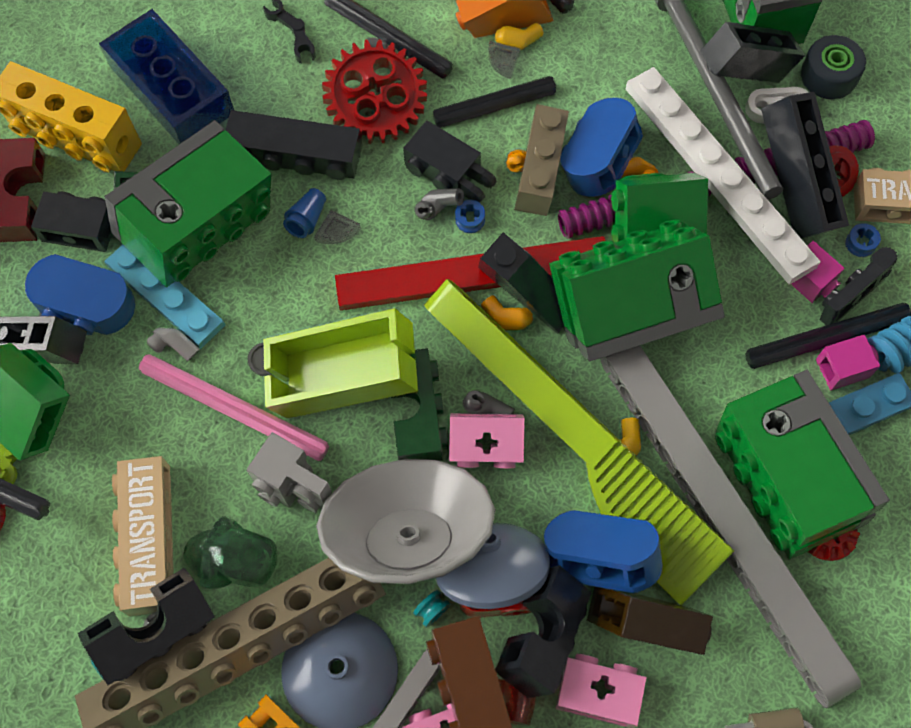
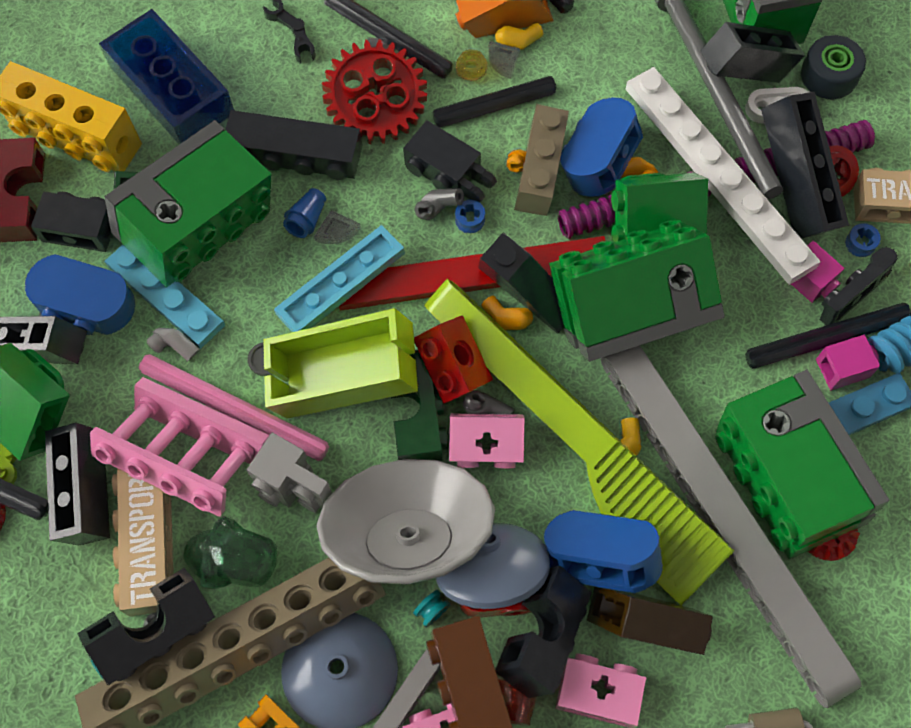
none -> black brick [45,422,110,546]
none -> bright pink fence [90,377,269,517]
none -> medium azure plate [274,225,405,332]
none -> red brick [414,315,493,404]
none -> clear yellow plate [456,49,487,81]

